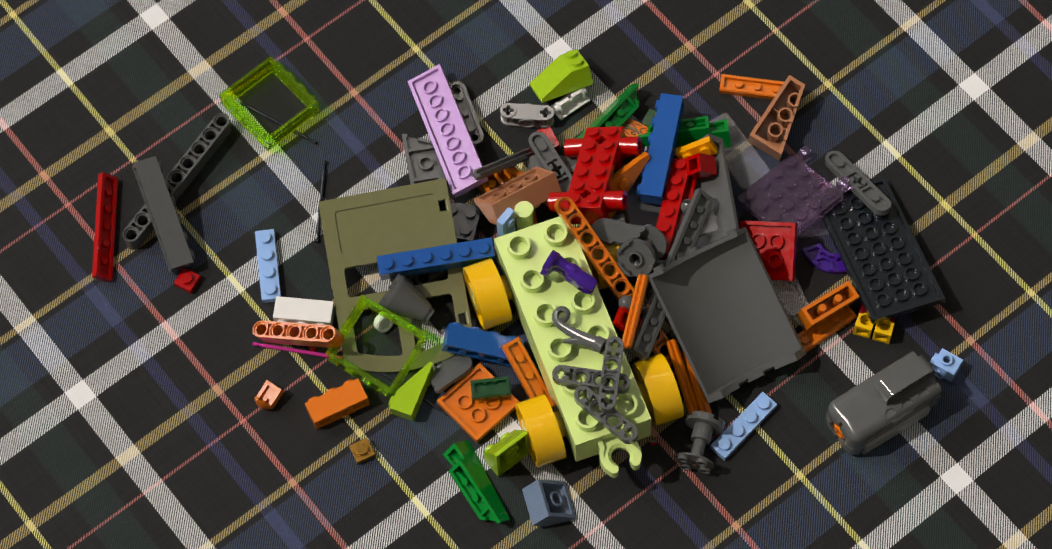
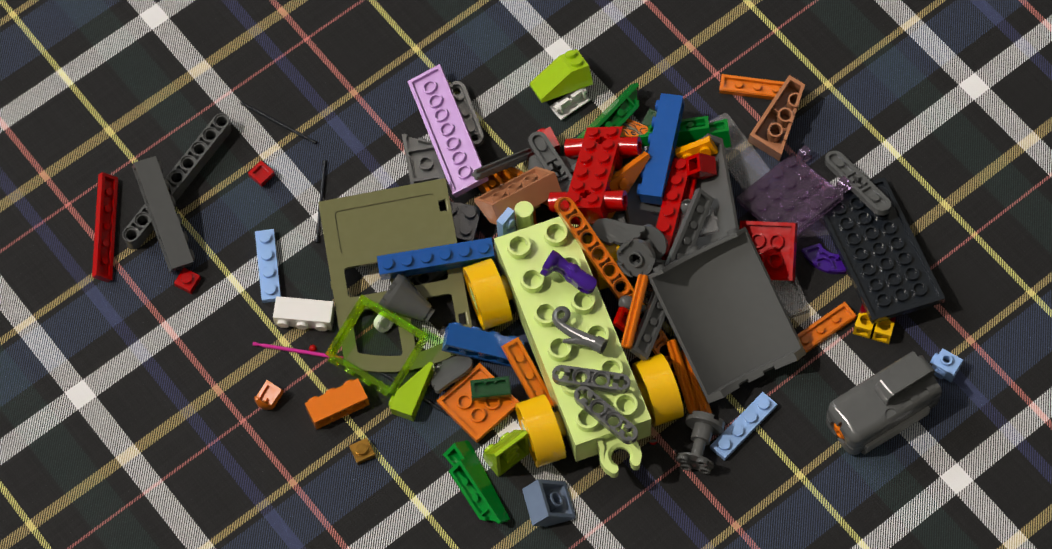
clear neon green window [219,56,319,151] -> none
orange beam [253,320,344,348] -> none
light grey piece [500,103,554,128] -> none
dark grey beam [598,337,624,413] -> none
orange brick [796,281,860,331] -> none
none -> red plate [248,161,275,187]

